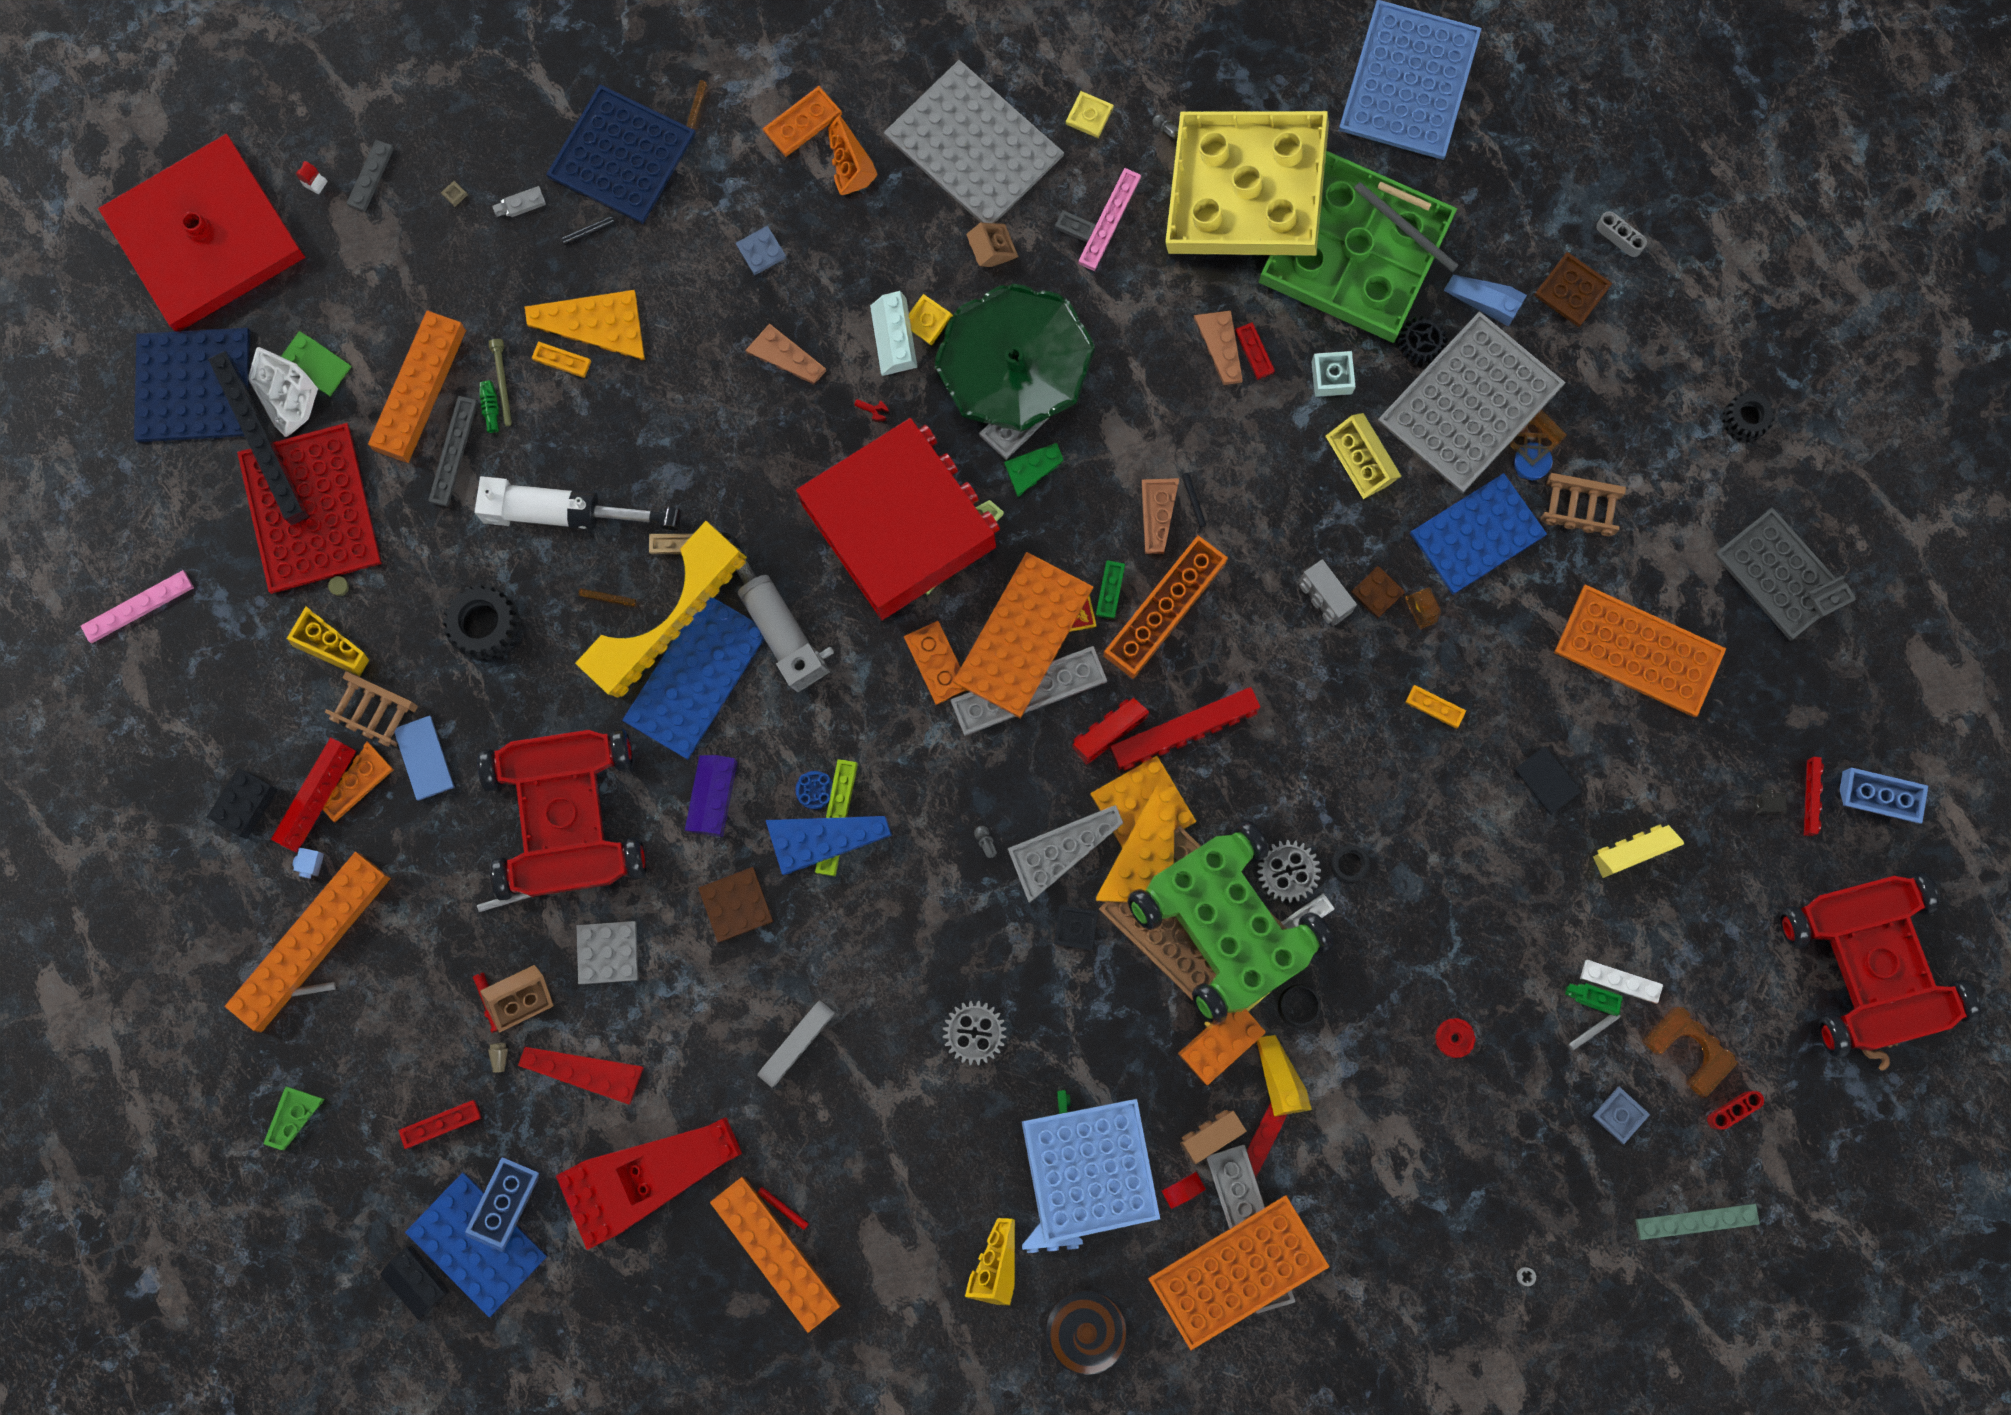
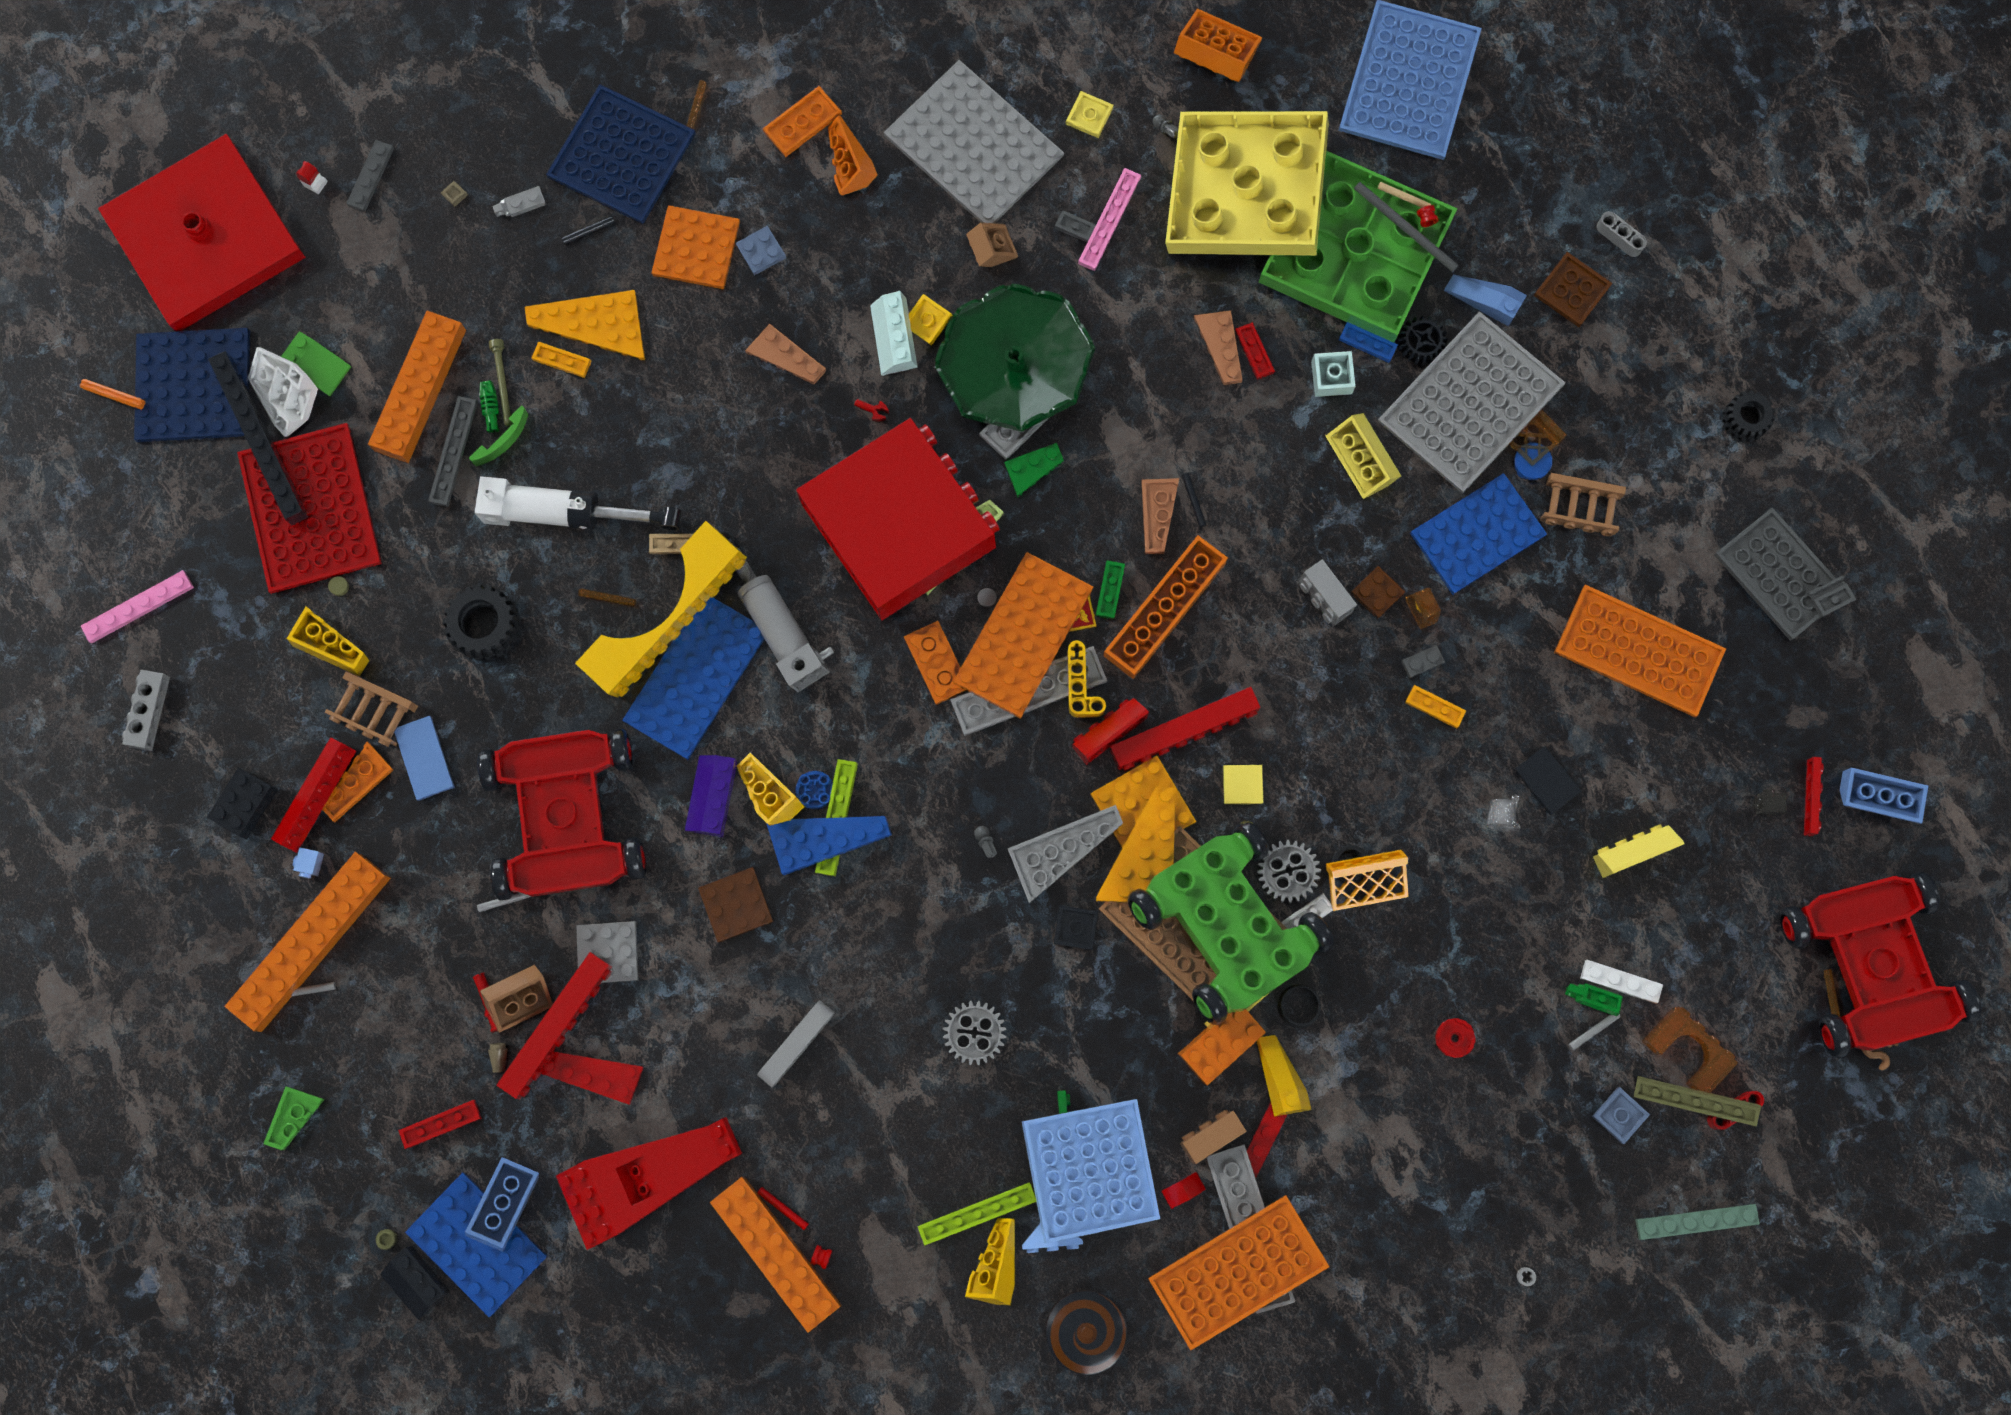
none -> orange axle [80,379,145,410]
none -> light grey brick [122,670,170,751]
none -> olive tile [376,1229,398,1250]
none -> bright green slope [469,405,528,466]
none -> red brick [497,952,613,1099]
none -> orange plate [652,205,740,289]
none -> yellow wedge [737,753,804,826]
none -> red wheel [810,1245,832,1270]
none -> lime plate [917,1182,1036,1246]
none -> light grey piece [978,588,997,607]
none -> yellow beam [1067,640,1106,718]
none -> orange slope [1174,9,1262,82]
none -> light yellow tile [1223,765,1263,804]
none -> light orange fence [1326,850,1409,911]
none -> blue plate [1339,322,1398,363]
none -> dark grey plate [1401,645,1445,679]
none -> red wheel [1416,205,1439,227]
none -> clear hat [1486,795,1521,832]
none -> olive plate [1634,1076,1761,1127]
none -> clear orange bar [1823,969,1840,1017]

